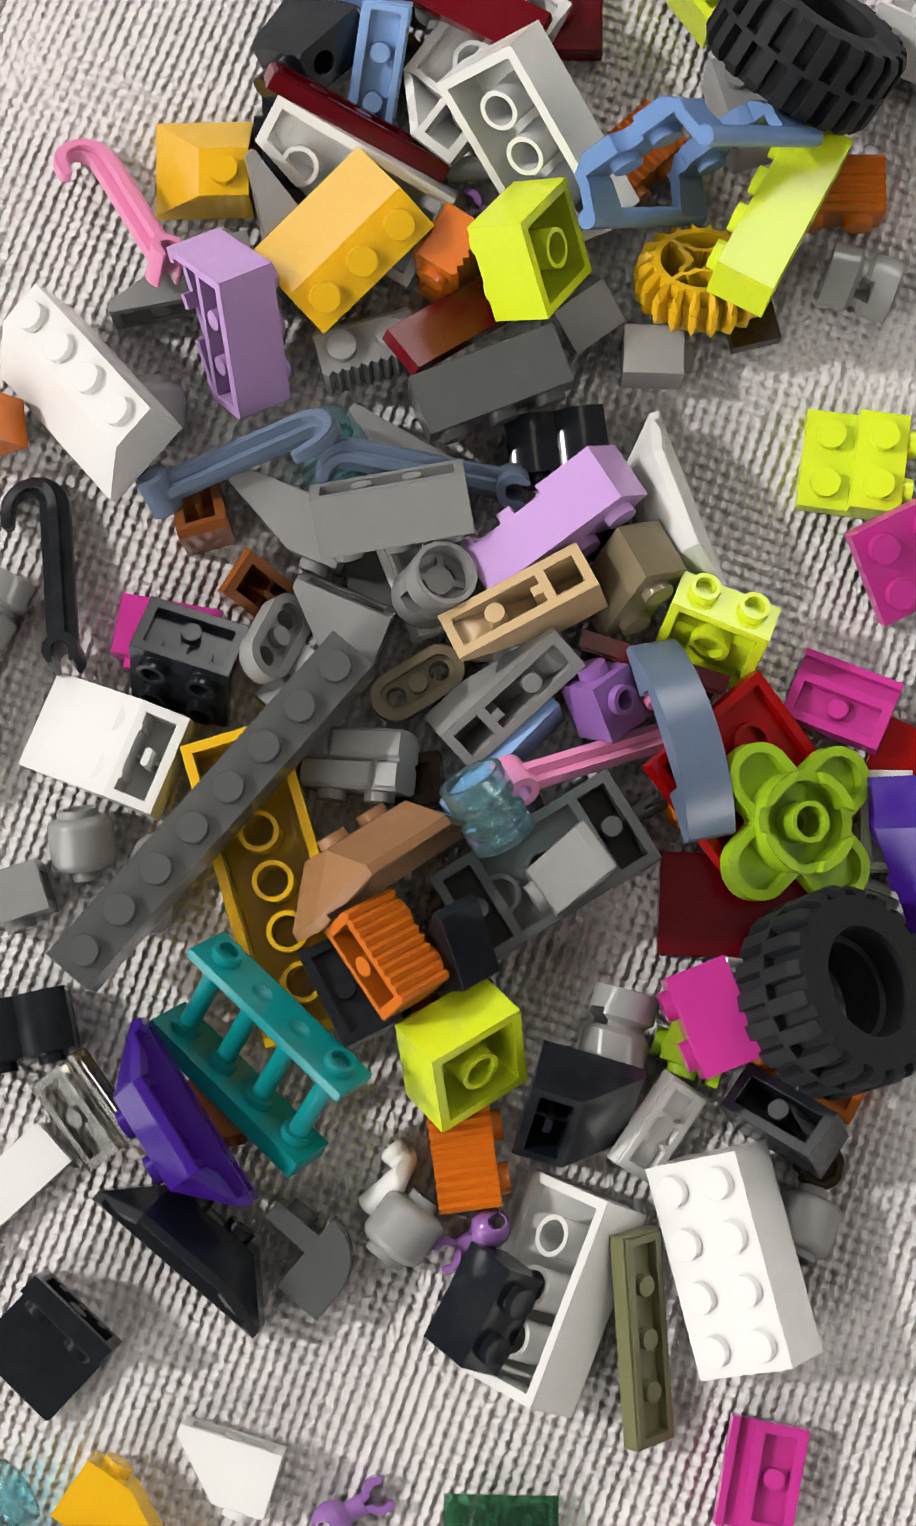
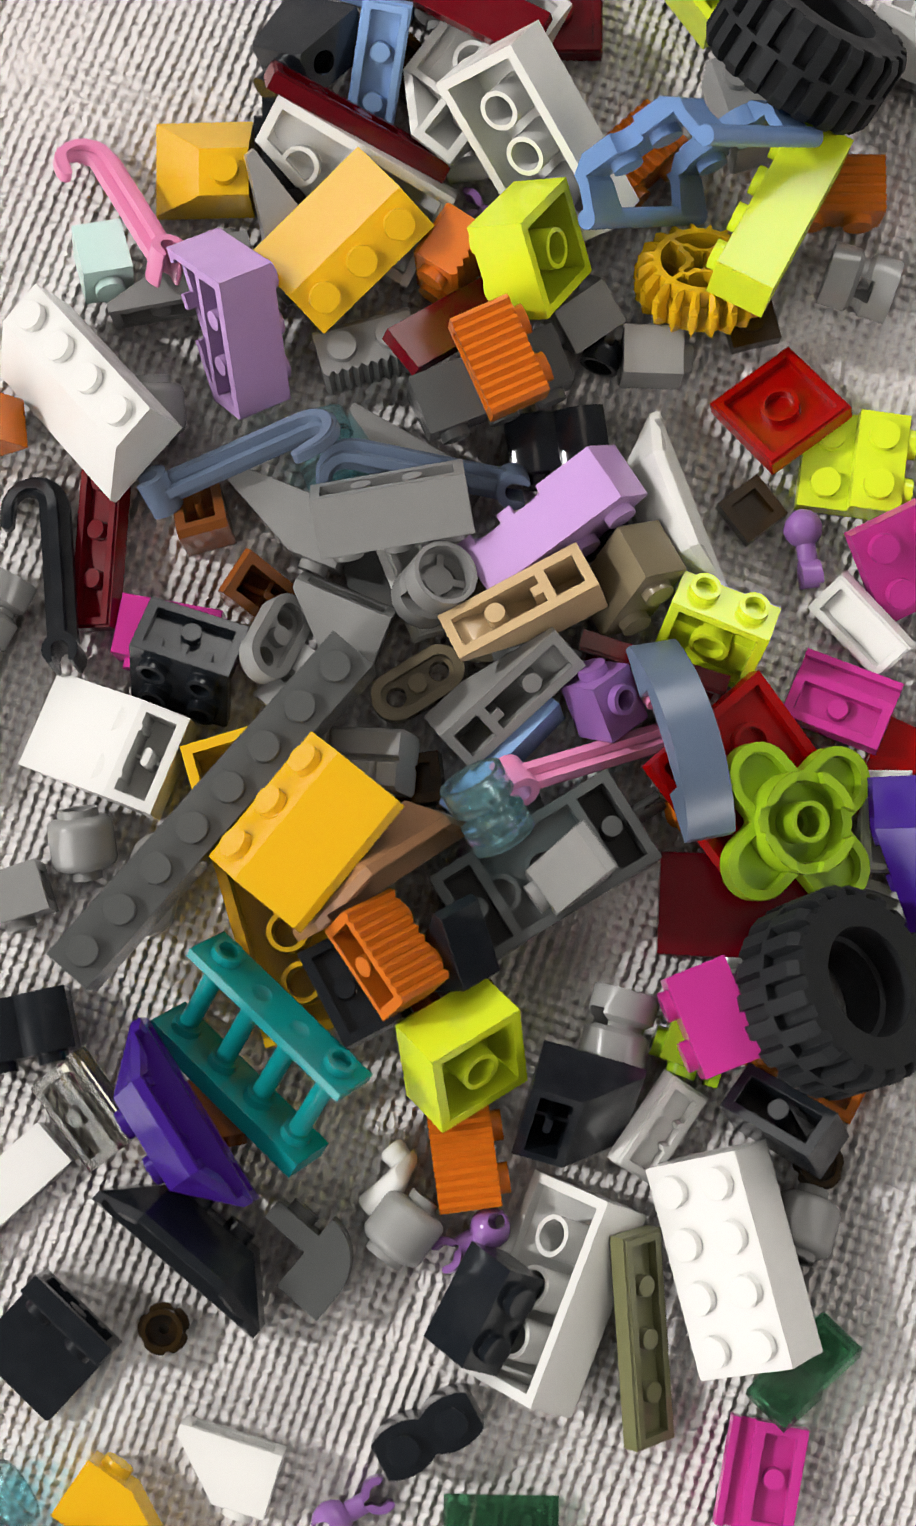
none -> light aqua brick [71,218,134,304]
none -> dark red tile [74,469,131,633]
none -> dark brown plate [138,1302,190,1355]
none -> yellow slope [209,731,404,934]
none -> black brick [371,1383,484,1481]
none -> orange brick [448,294,554,422]
none -> black hinge [579,335,623,378]
none -> red tile [710,346,852,475]
none -> dark brown plate [715,474,788,547]
none -> clear green slope [746,1311,862,1433]
none -> medium lavender arm [783,509,824,590]
none -> white tile [807,570,916,675]

